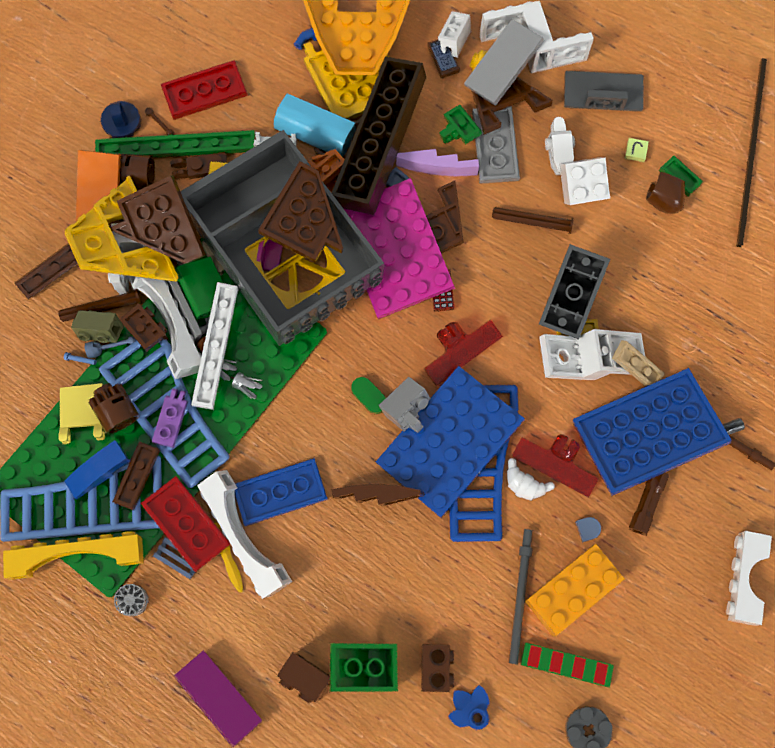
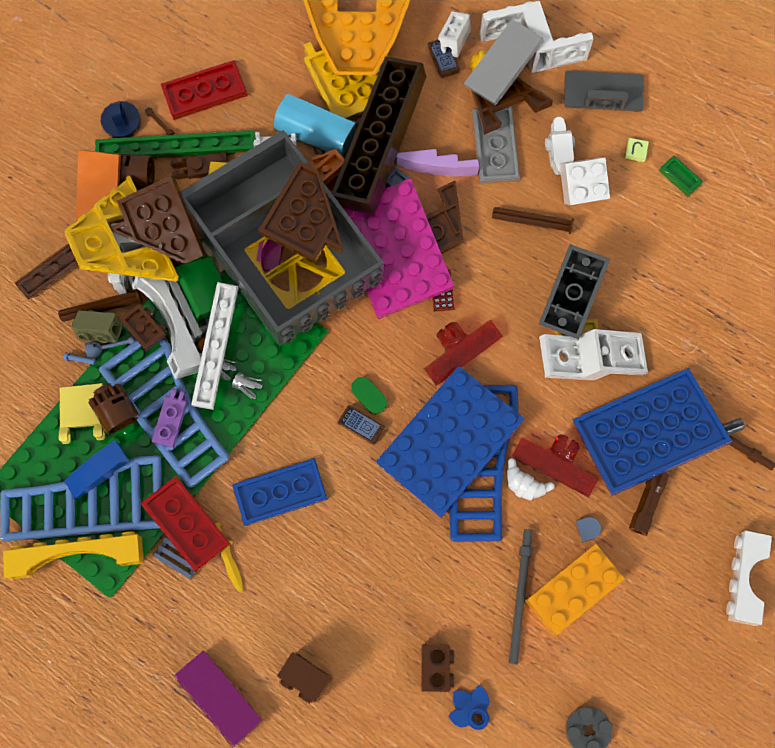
reddish brown tile [112,441,160,511] -> none
light grey wheel [114,584,149,617] -> none
white arch [197,470,292,599] -> none
blue arm [294,28,317,50] -> none
green slope [330,643,398,692] -> none
reddish brown slope [331,484,425,506] -> none
light grey hinge [379,377,431,433] -> none
green hinge [439,105,482,145] -> none
tile [520,643,614,688] -> none
tan tile [612,340,665,387] -> none
reddish brown piece [646,172,685,214] -> none
dark brown piece [736,58,767,247] -> none
none -> tile [337,405,385,445]

